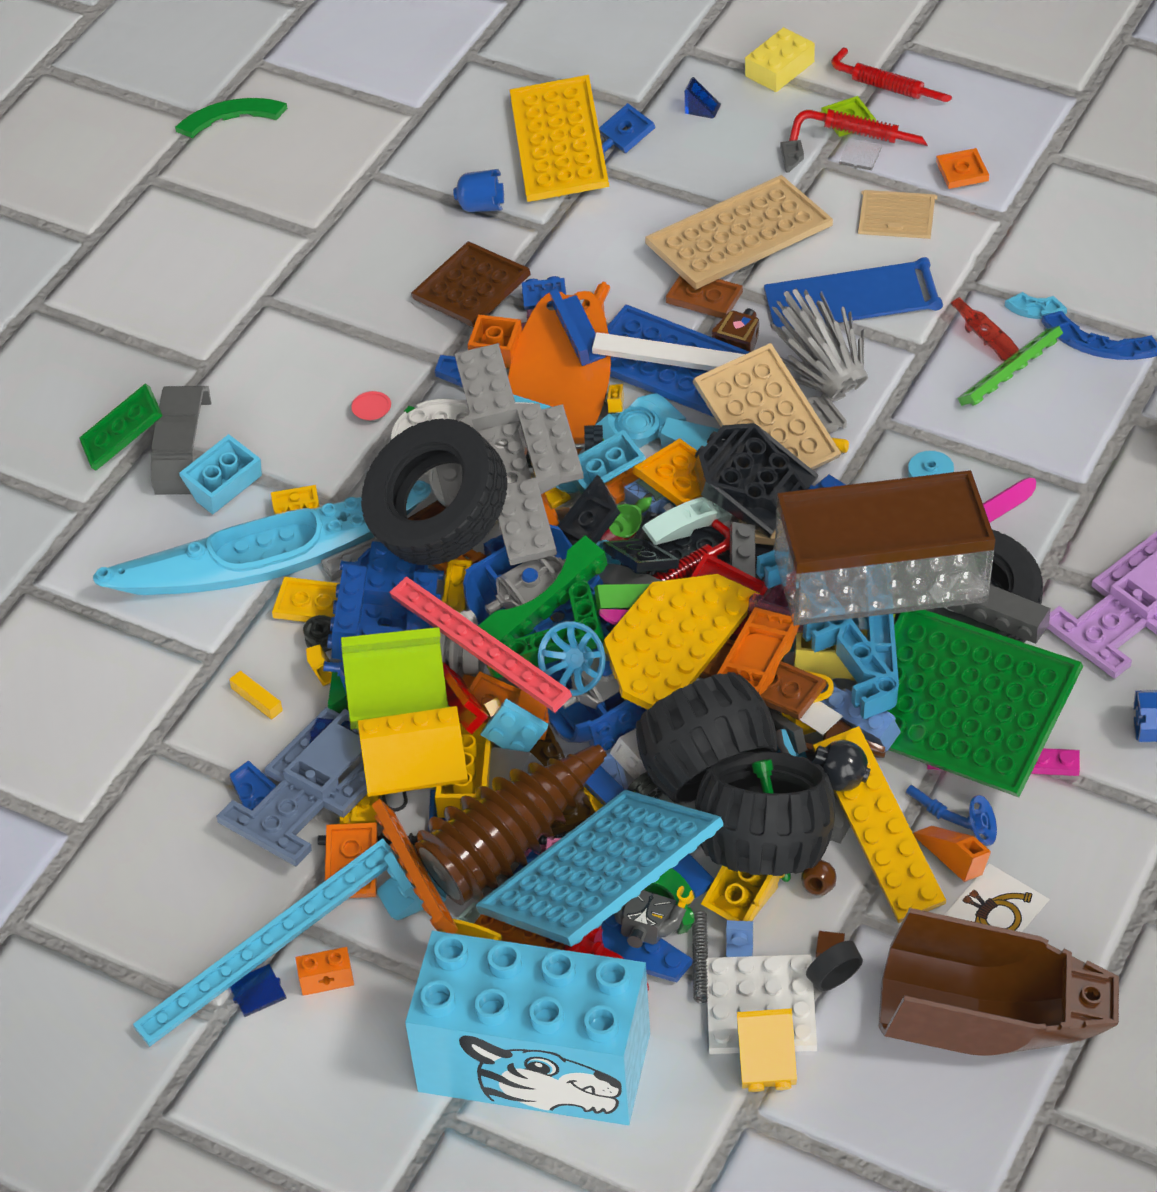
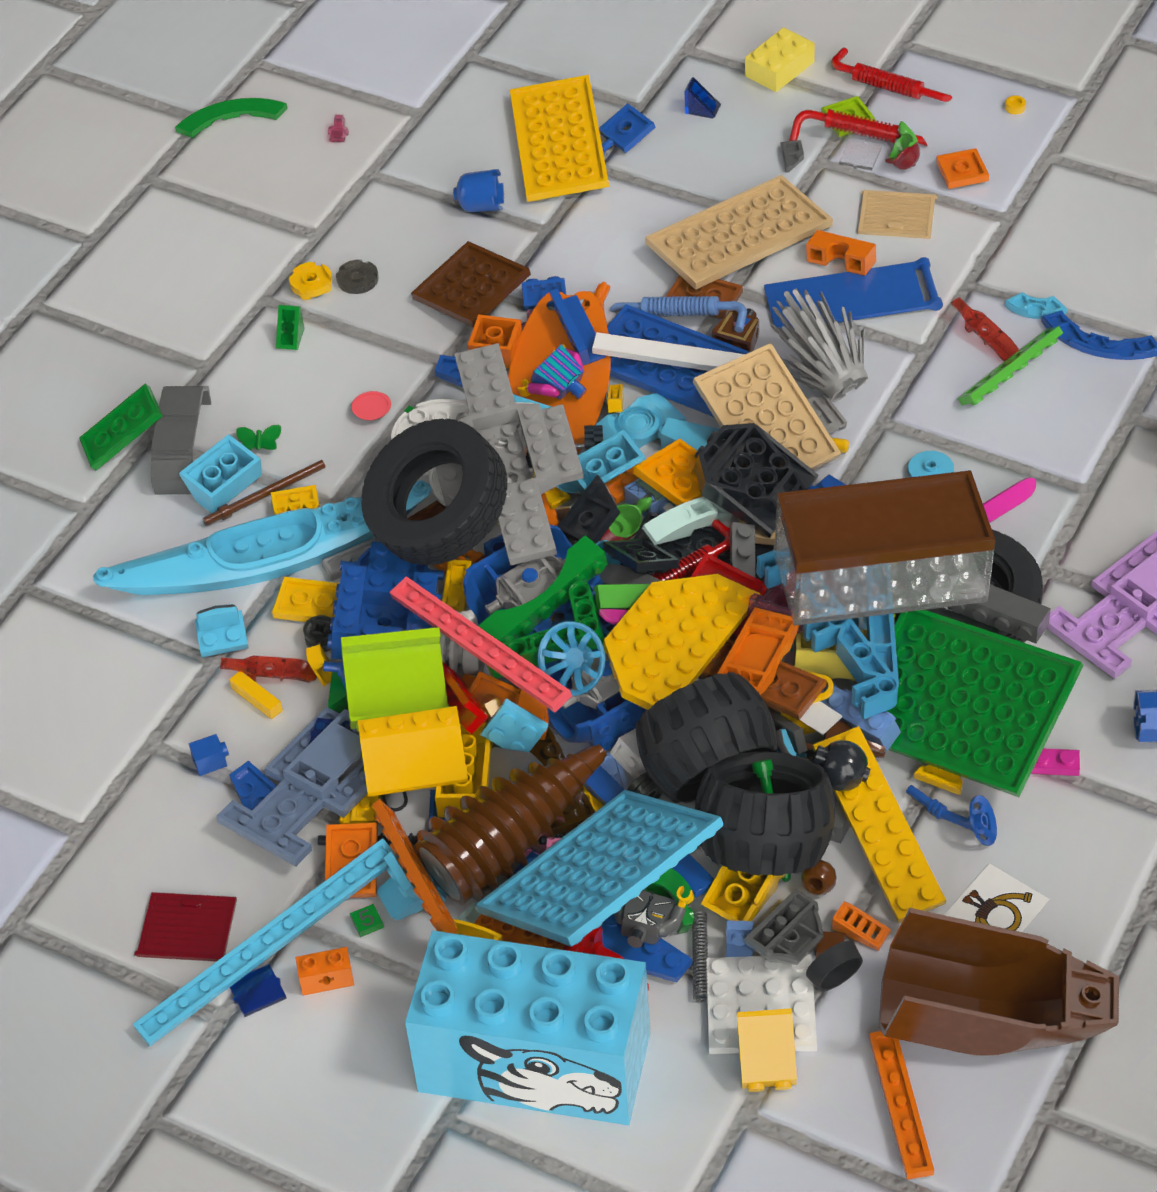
orange slope [913,826,991,882] -> none
none -> dark red piece [134,892,237,962]
none -> blue brick [188,734,229,776]
none -> medium azure piece [195,604,249,657]
none -> reddish brown bar [202,460,326,526]
none -> clear red piece [220,655,317,683]
none -> green piece [236,425,281,450]
none -> green slope [276,305,304,350]
none -> yellow plate [289,262,332,300]
none -> clear pink piece [328,114,349,142]
none -> clear smoke tile [336,259,379,294]
none -> green tile [350,904,384,937]
none -> torso [517,344,587,399]
none -> medium blue piece [610,296,747,333]
none -> dark grey wedge [744,889,824,965]
none -> orange arch [806,230,876,276]
none -> orange slope [832,901,891,951]
none -> orange plate [869,1031,934,1180]
none -> hair [885,121,920,170]
none -> yellow plate [914,765,963,795]
none -> yellow tile [1005,95,1026,114]

